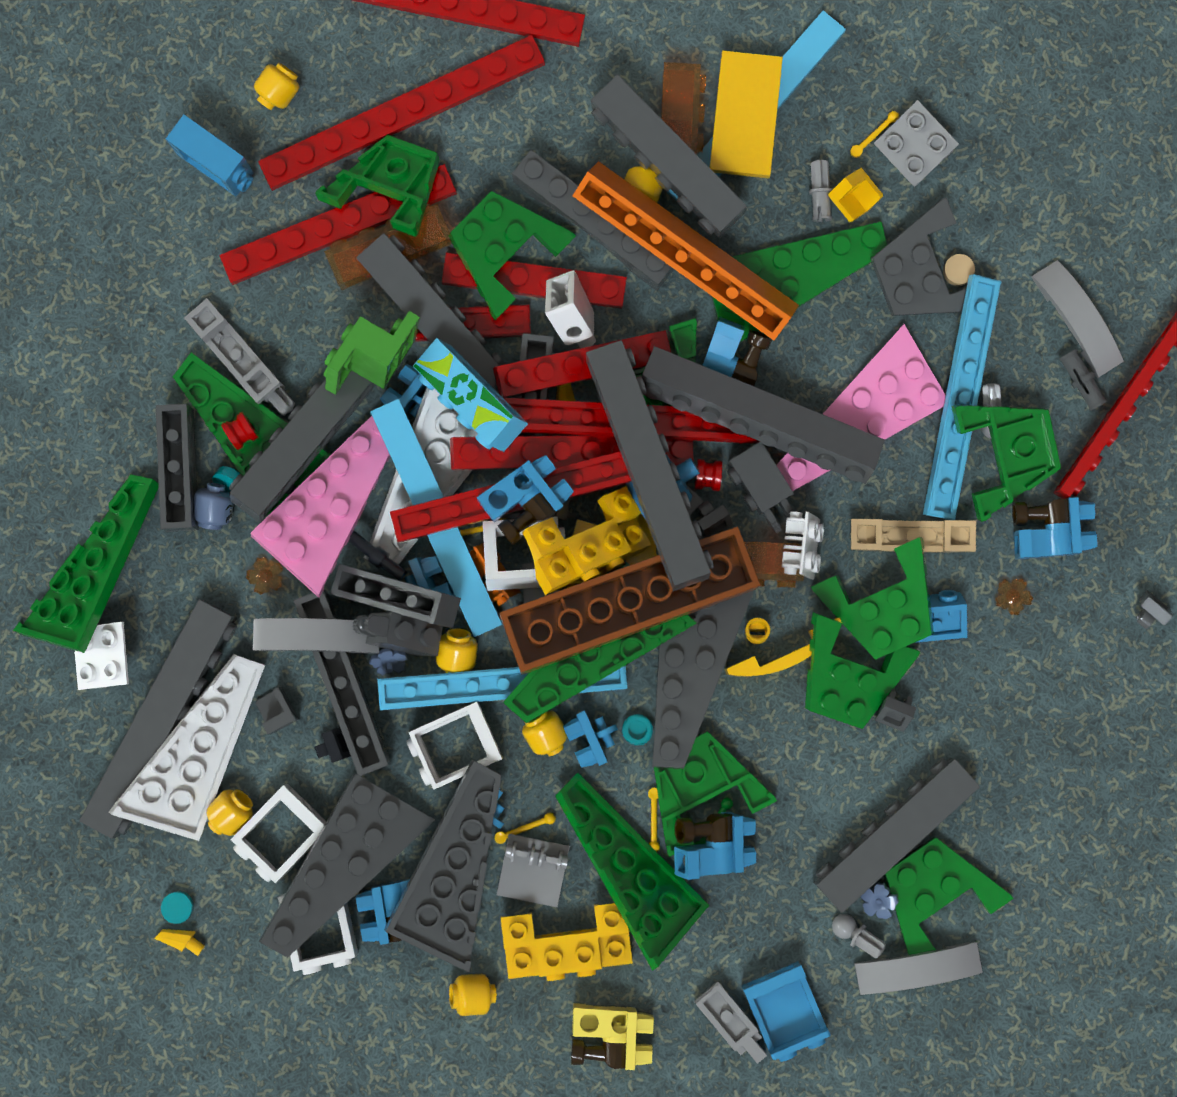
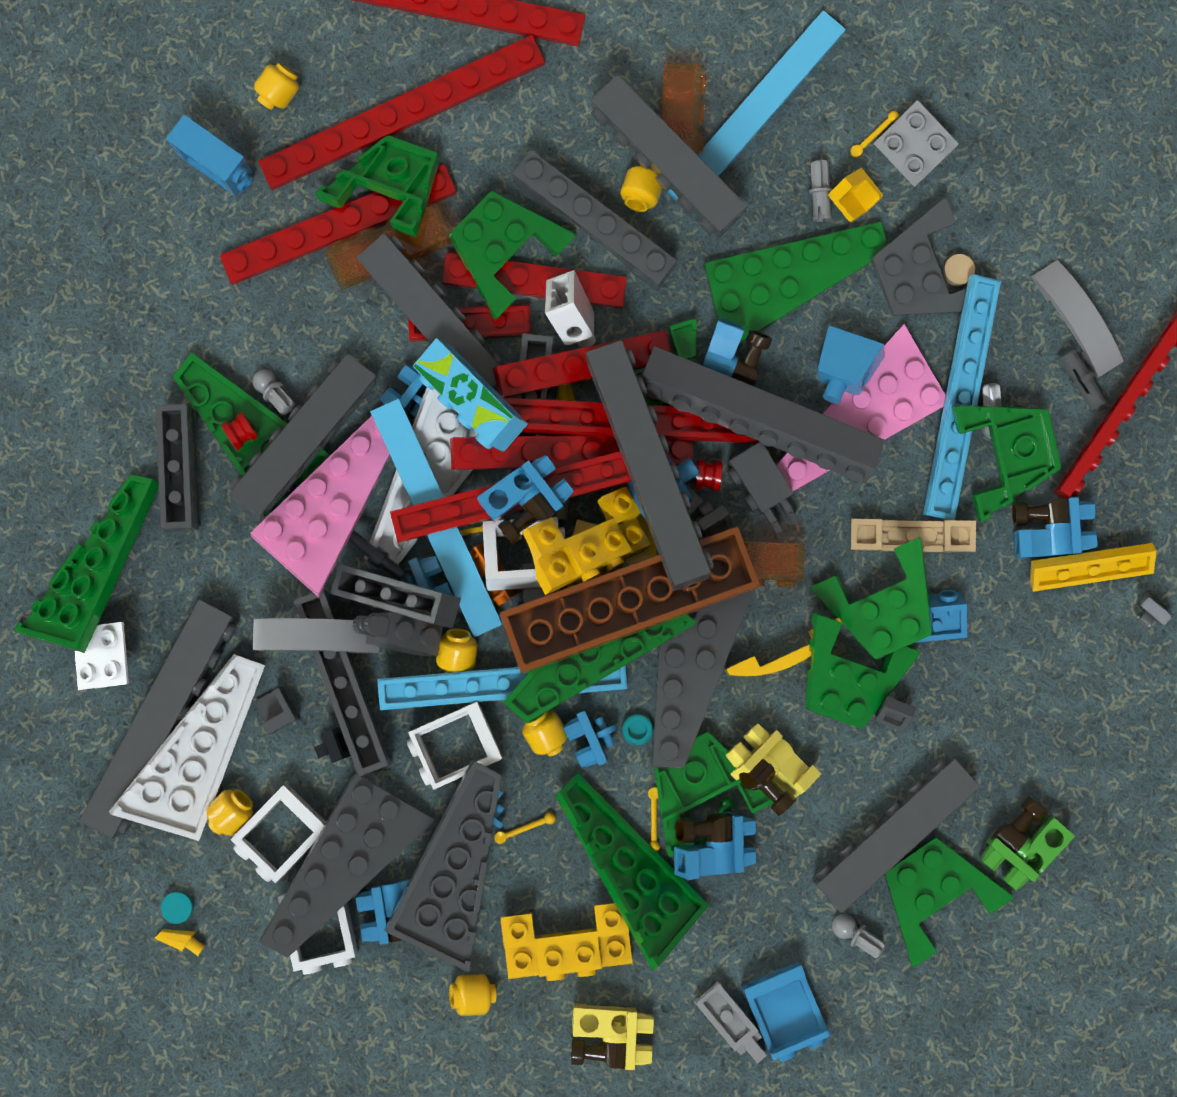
light grey slope [184,298,282,404] -> none
sand blue head [194,483,234,530] -> none
teal tile [212,466,240,492] -> none
clear orange plant [245,557,283,595] -> none
bright green bracket [323,311,420,395] -> none
sand blue plant [369,649,408,676] -> none
light grey hinge [496,834,570,907] -> none
orange brick [572,161,799,340] -> none
yellow tile [709,51,783,178] -> none
yellow hinge [745,618,770,644] -> none
white hinge [781,512,824,580] -> none
light grey slope [854,941,983,995] -> none
sand blue plant [860,882,899,919] -> none
clear orange plant [995,578,1033,615] -> none
none -> light yellow hips [725,724,821,816]
none -> dark azure torso [818,325,885,404]
none -> bright green hips [980,797,1075,891]
none -> yellow plate [1030,543,1157,592]

